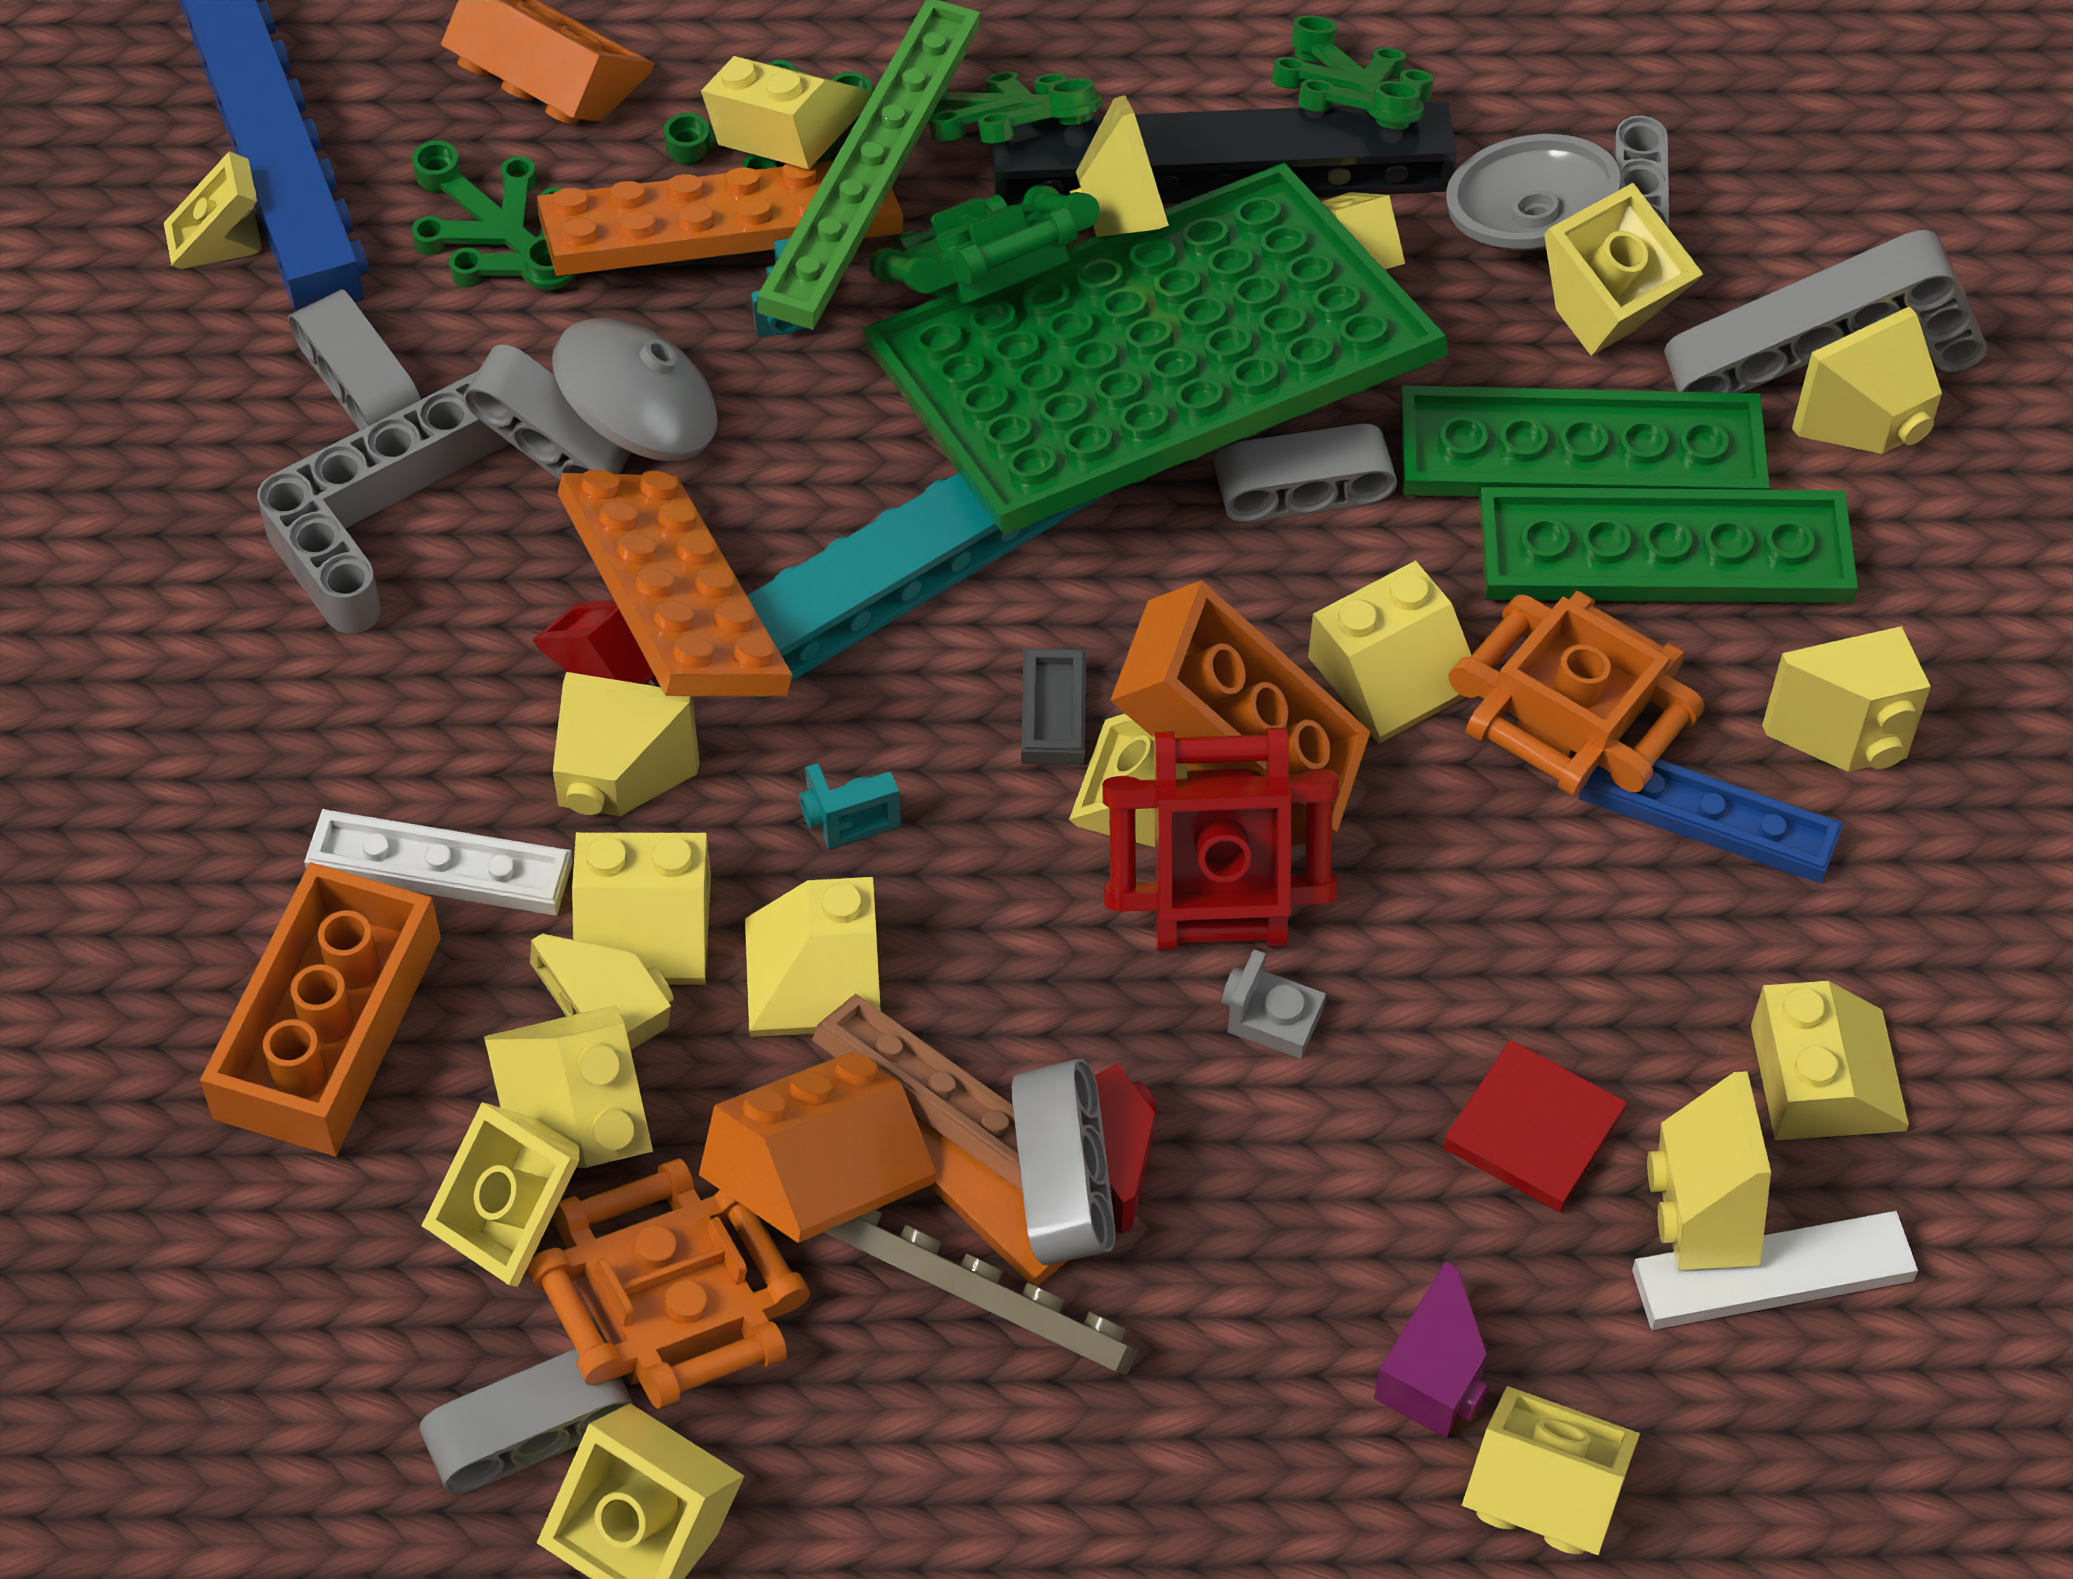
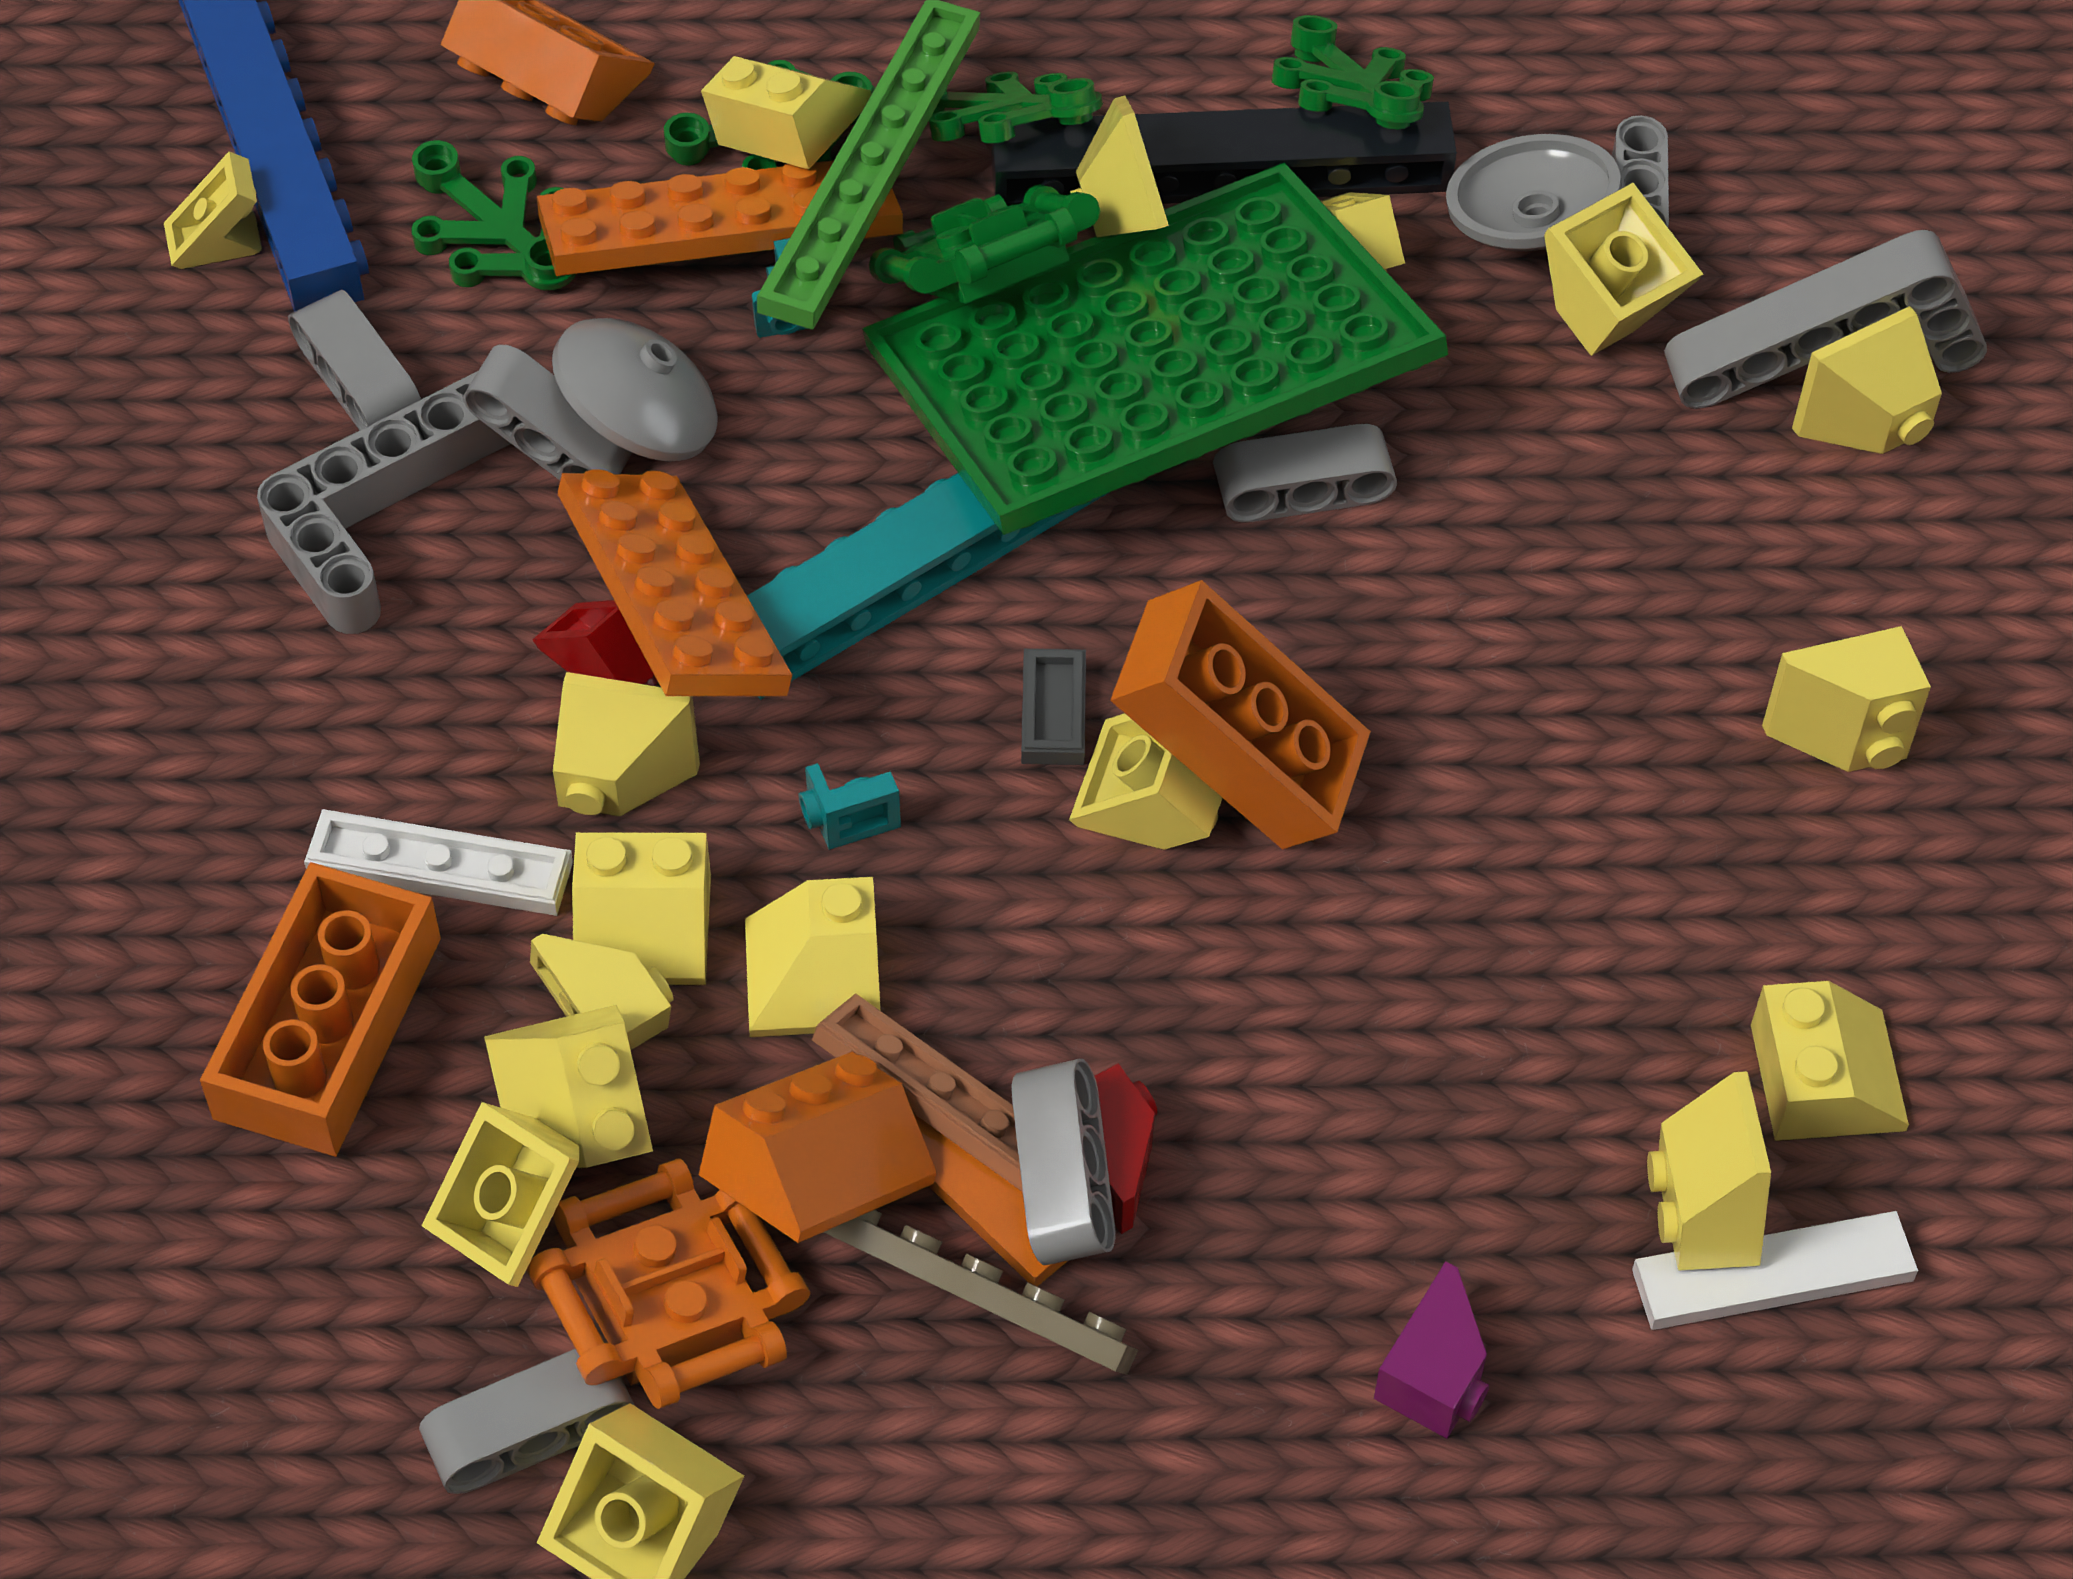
red brick [1102,727,1339,951] -> none
light grey bracket [1222,949,1326,1059] -> none
light yellow slope [1308,560,1472,744] -> none
green plate [1400,386,1770,497] -> none
red tile [1443,1039,1627,1213] -> none
orange brick [1449,591,1705,797] -> none
light yellow slope [1462,1386,1640,1555] -> none
green plate [1479,487,1858,603] -> none
blue tile [1579,759,1844,884] -> none

